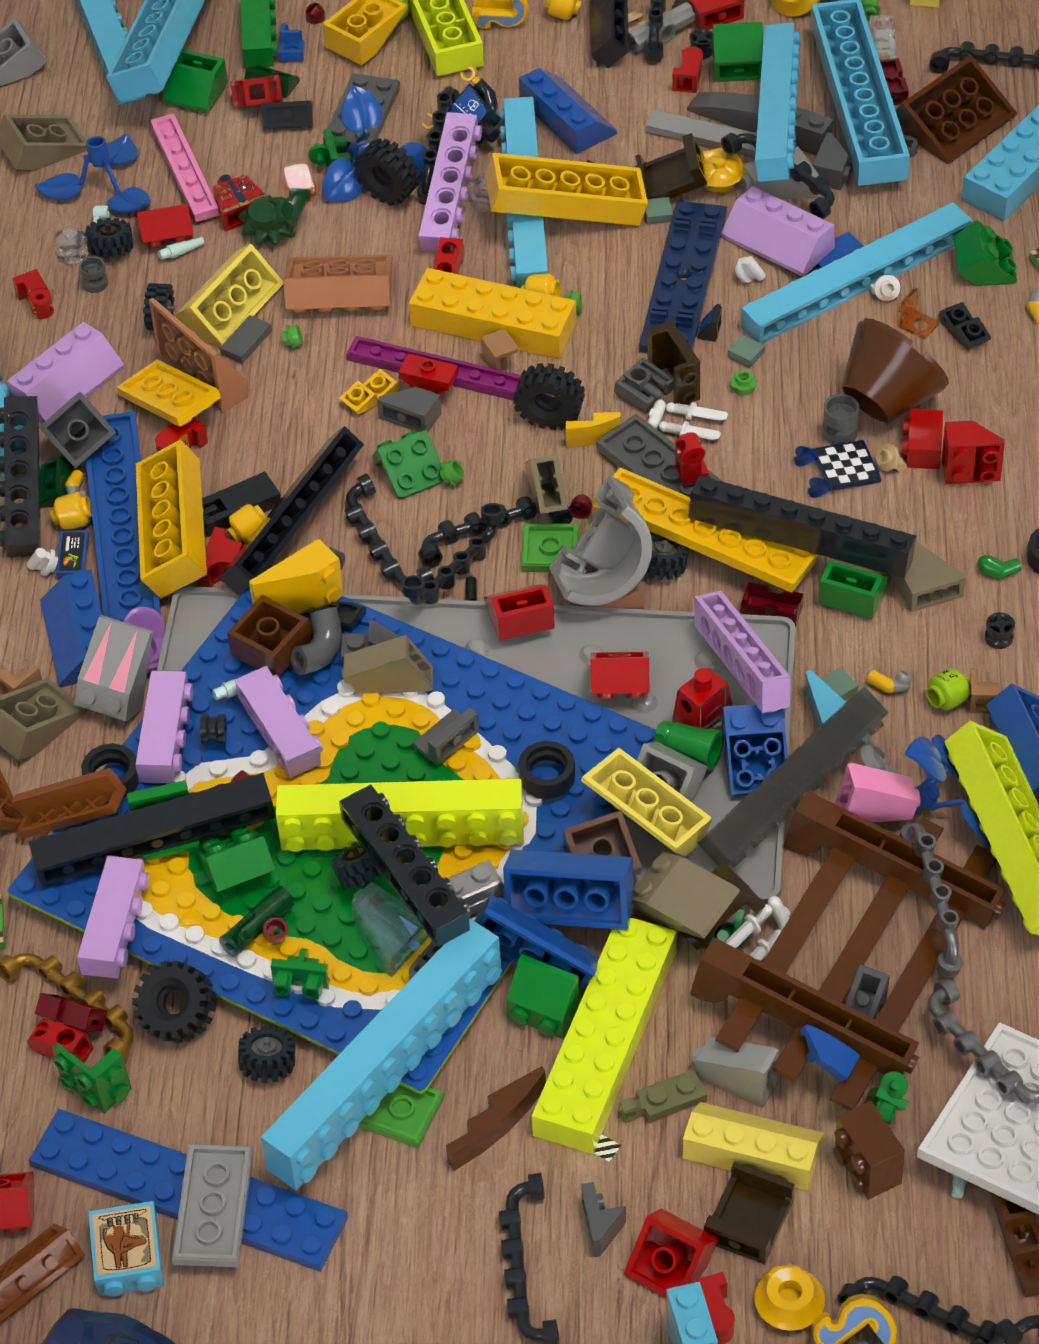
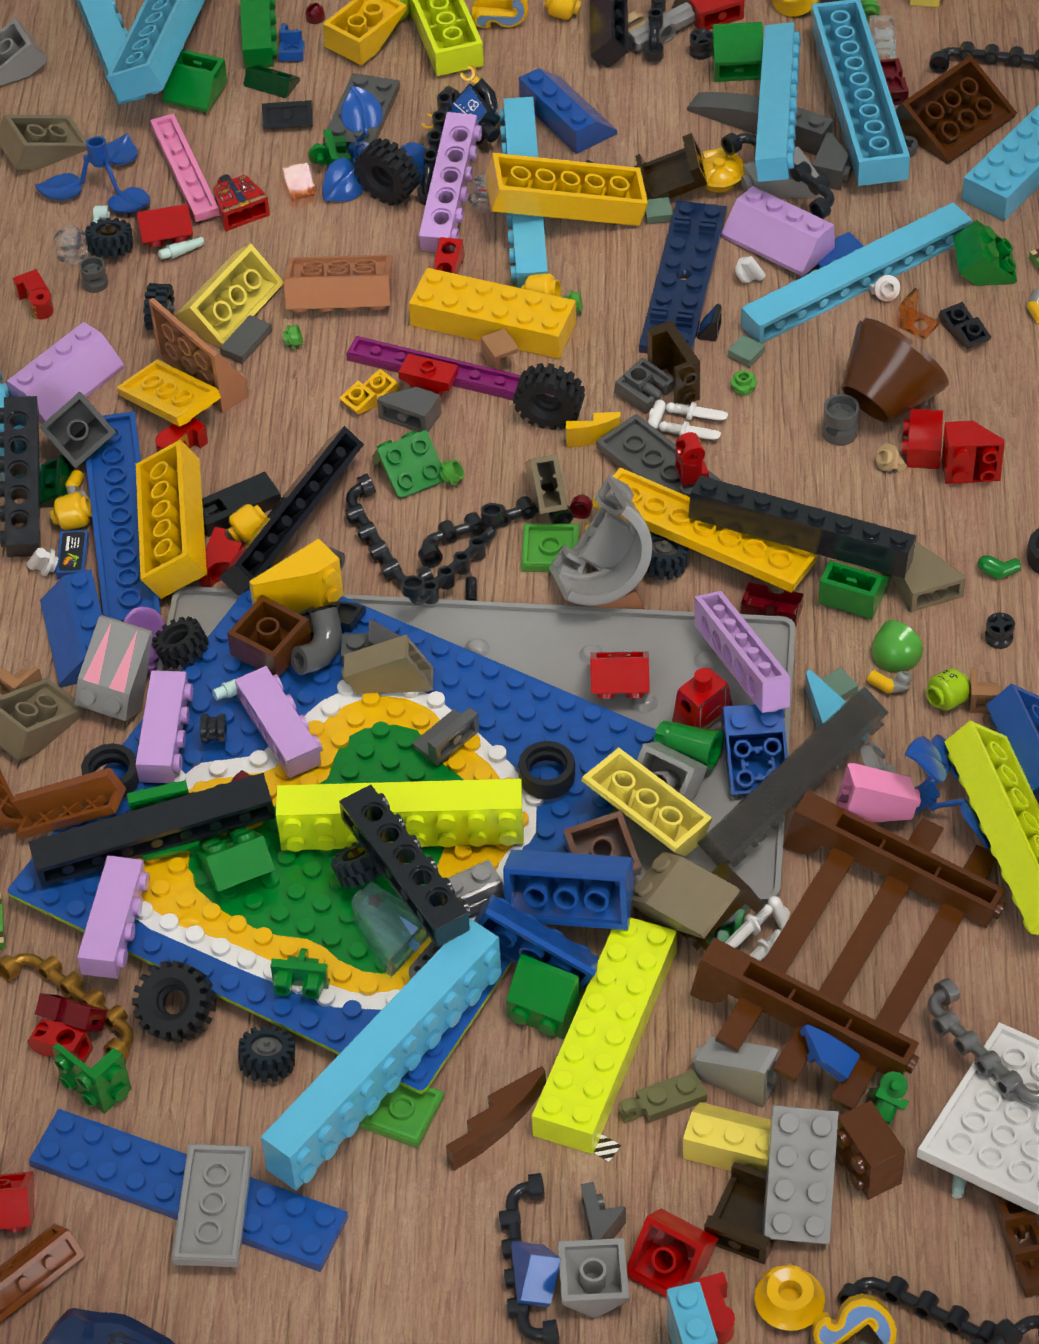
brick [88,1201,165,1297] -> none
dark green piece [219,886,295,957] -> none
red brick [230,75,283,106] -> none
dark green head [238,187,312,246] -> none
dark red hinge [263,917,288,945] -> none
red slope [484,584,555,641] -> none
light grey tile [646,110,797,157] -> none
red leg [672,47,703,93] -> none
flag [794,440,882,498] -> none
dark grey slope [845,964,890,1020] -> none
flat silver bar [899,823,963,978] -> none
none -> black tyre [152,616,209,669]
none -> blue slope [511,1241,561,1307]
none -> light grey slope [558,1238,629,1319]
none -> light grey plate [762,1105,838,1245]
none -> bright green helmet [871,620,923,673]

